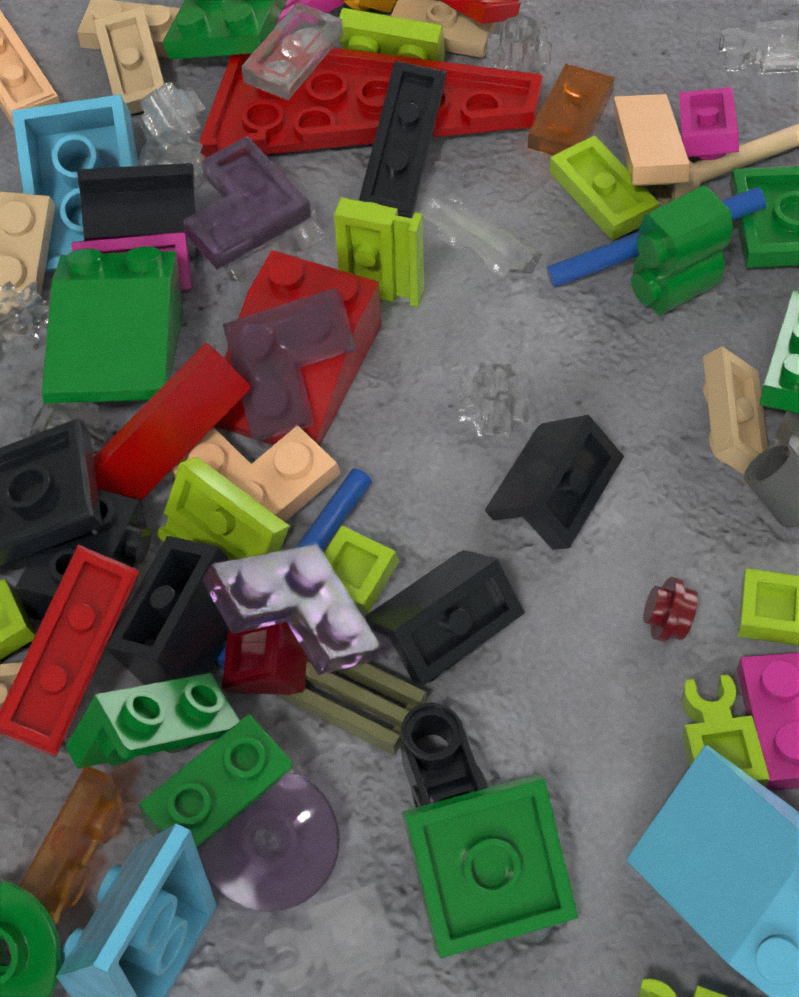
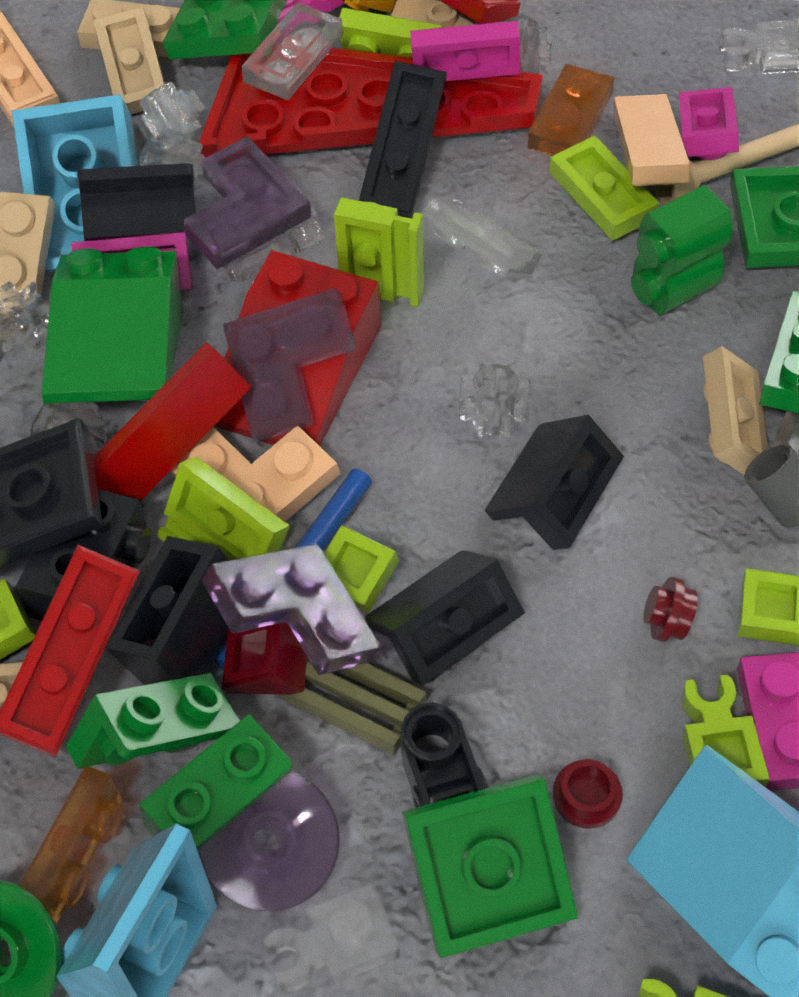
blue bar [546,187,766,288] -> none
none -> dark pink plate [410,21,521,81]
none -> dark red plate [553,759,623,829]

